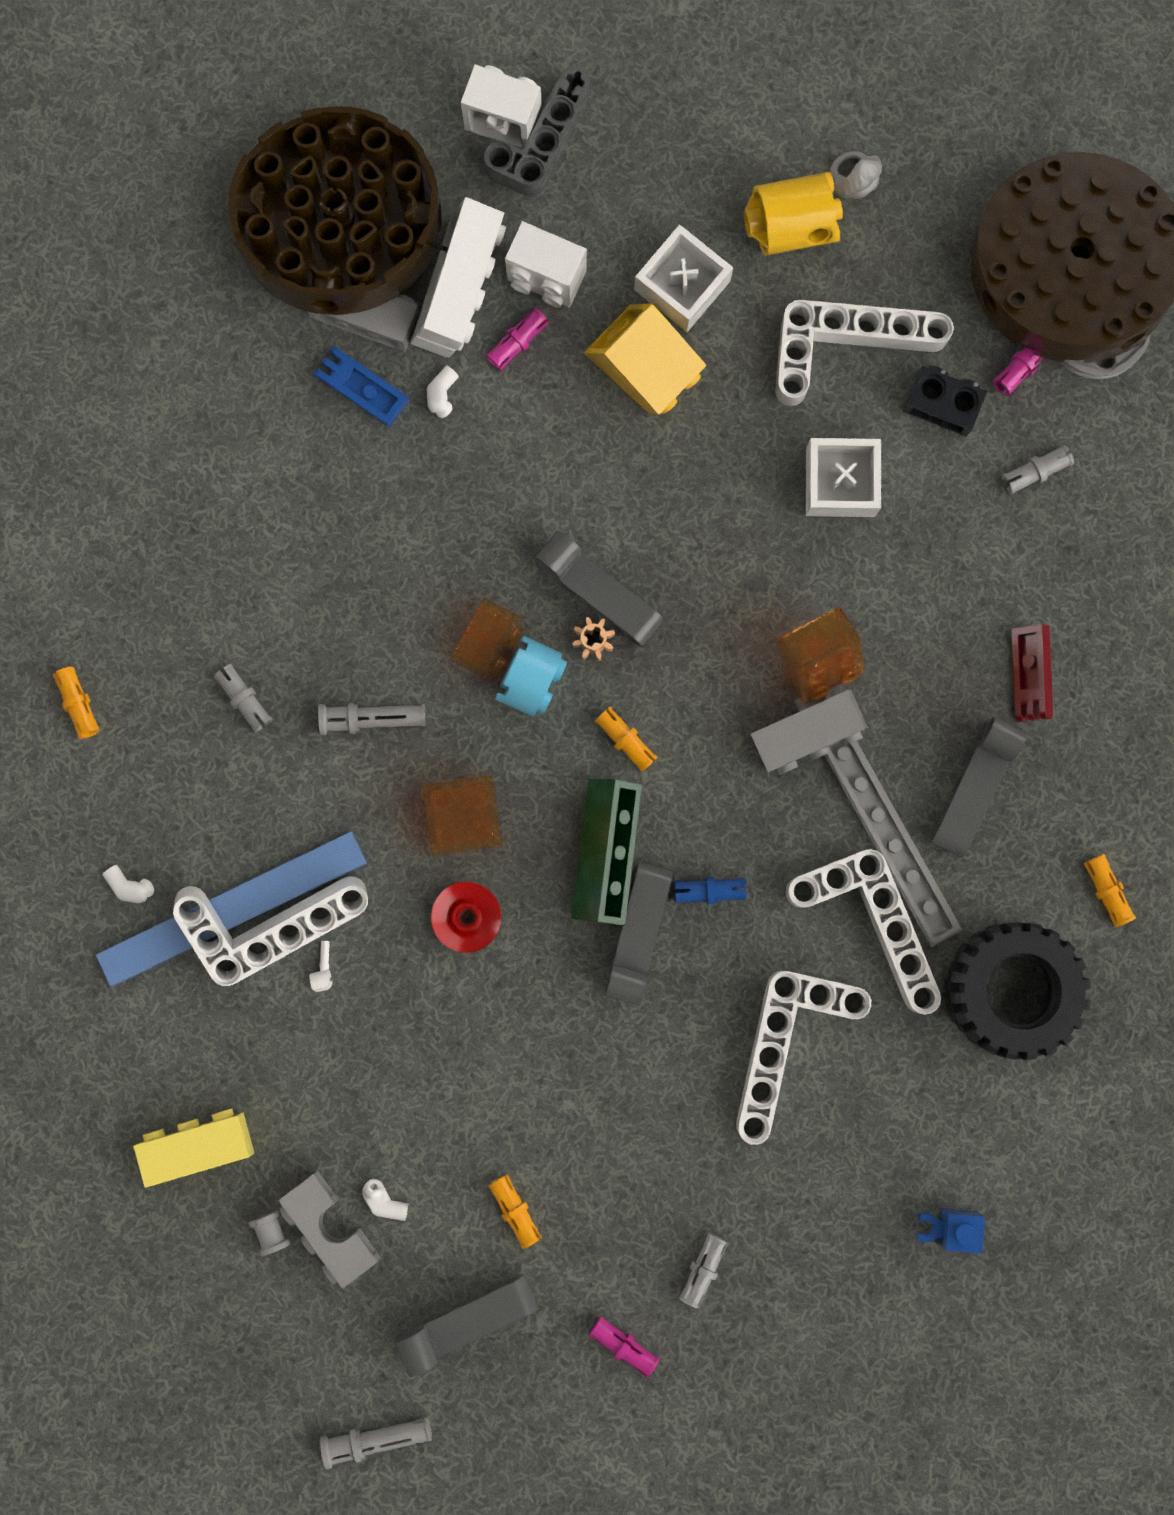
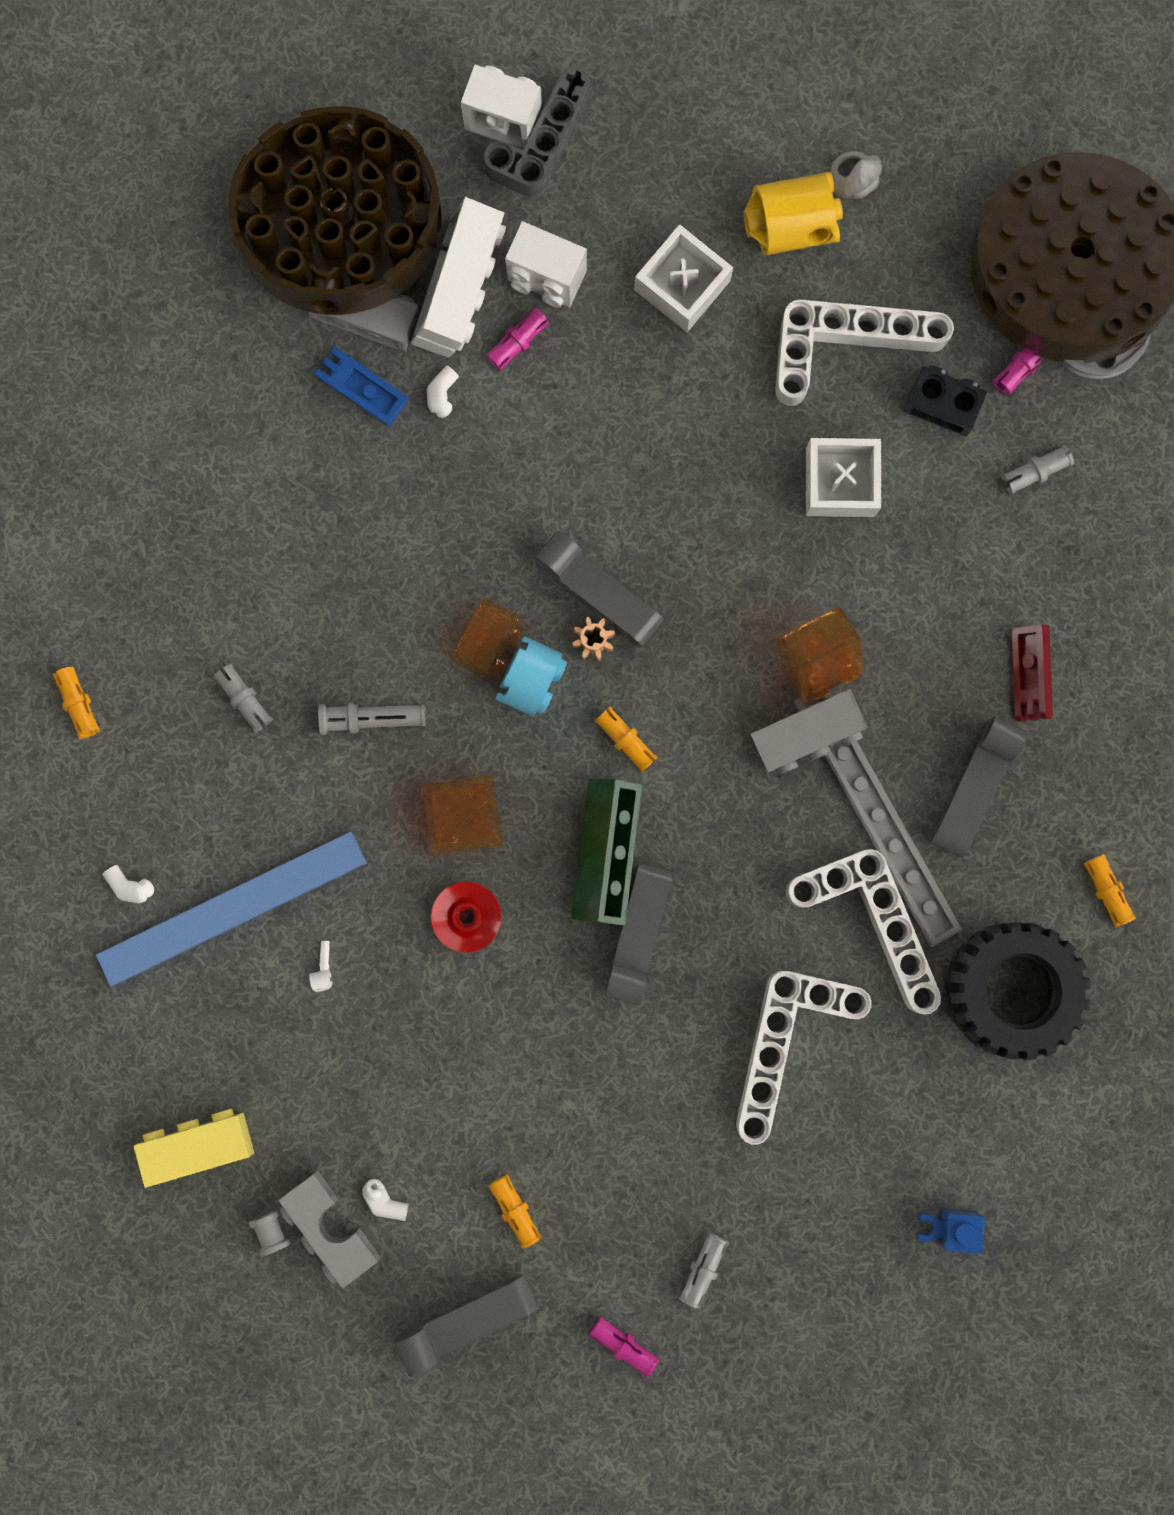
white beam [173,876,368,986] -> none
light grey pin [320,1417,432,1470] -> none
yellow slope [584,303,707,415] -> none
blue pin [674,877,746,905] -> none

